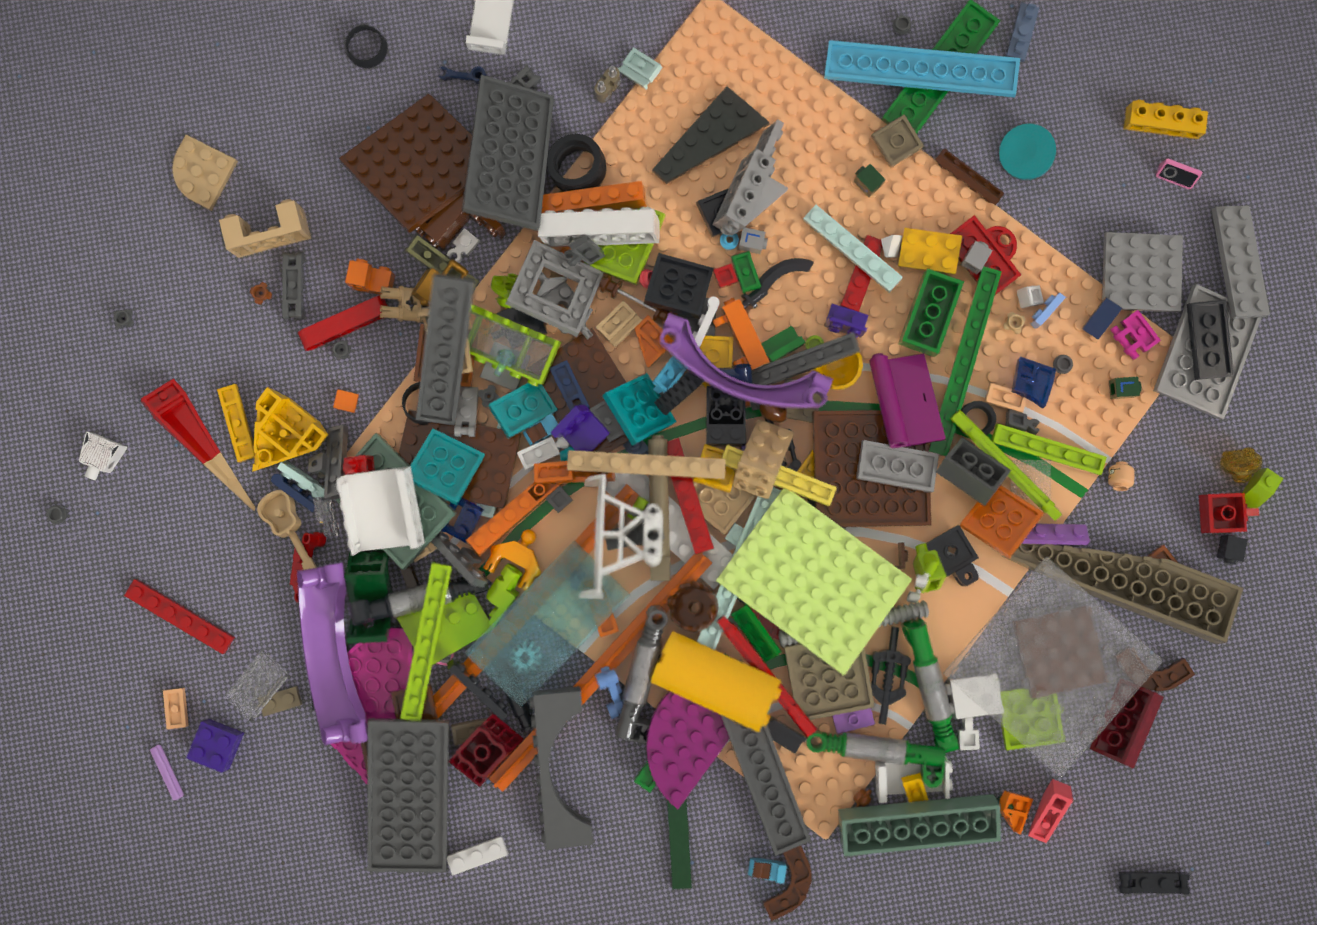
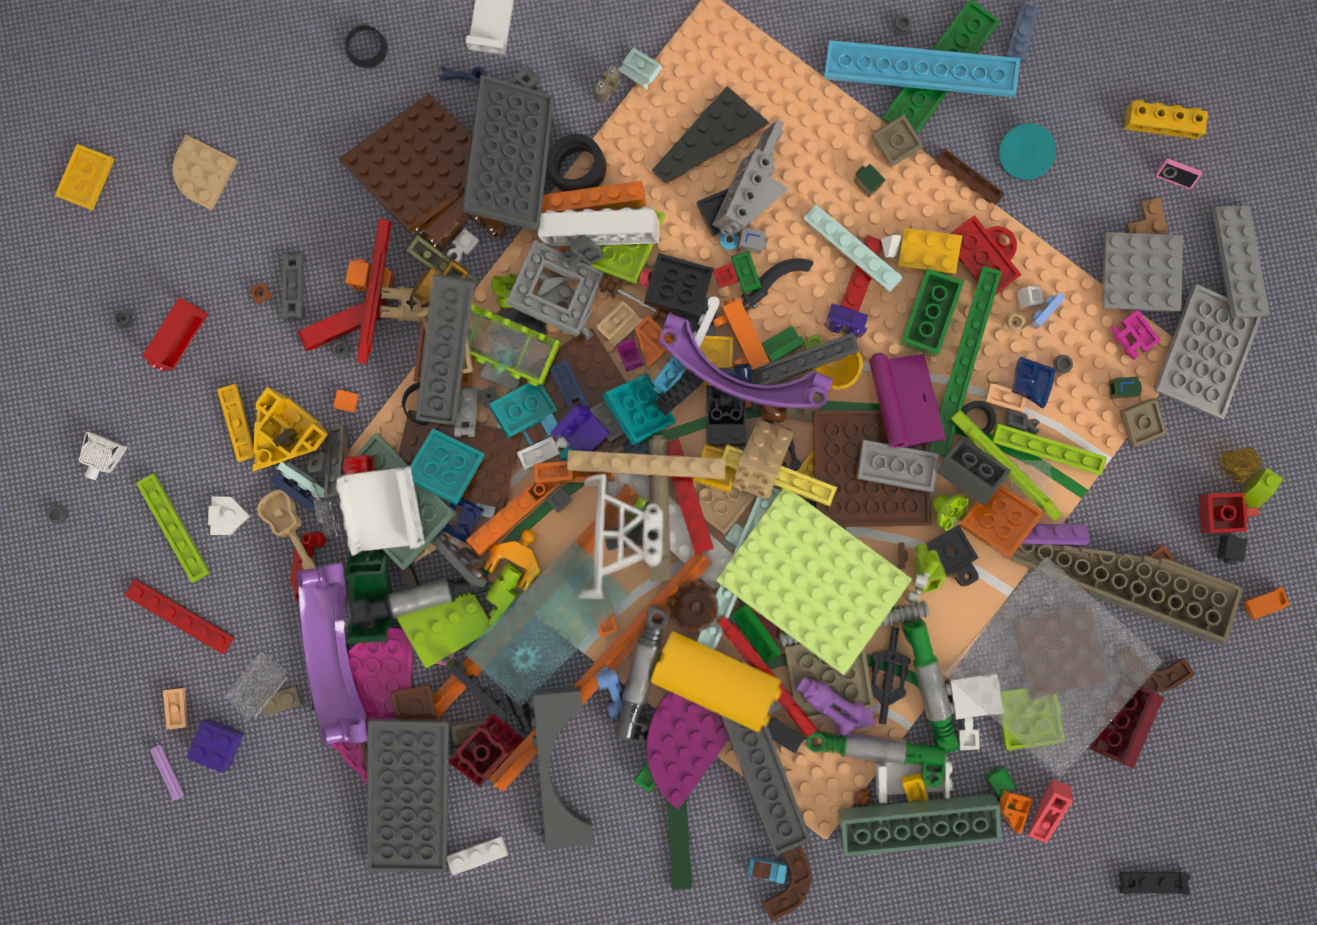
red plate [141,378,255,511] -> none
tan plate [219,199,311,258] -> none
lime plate [400,562,452,721] -> none
light grey brick [960,241,993,274] -> none
dark blue tile [1082,297,1123,340] -> none
light nougat head [1108,461,1135,491] -> none
black tile [1187,299,1234,380] -> none
none -> yellow plate [55,144,115,211]
none -> lime plate [136,473,211,583]
none -> red piece [142,297,208,372]
none -> white plate [208,496,251,535]
none -> dark brown plate [272,428,298,447]
none -> red piece [356,219,392,364]
none -> magenta bracket [616,338,644,372]
none -> medium lavender piece [796,676,865,736]
none -> lime plate [933,494,969,531]
none -> green piece [984,766,1015,797]
none -> dark tan tile [1120,398,1167,447]
none -> medium nougat plate [1126,198,1169,235]
none -> orange slope [1244,587,1290,620]

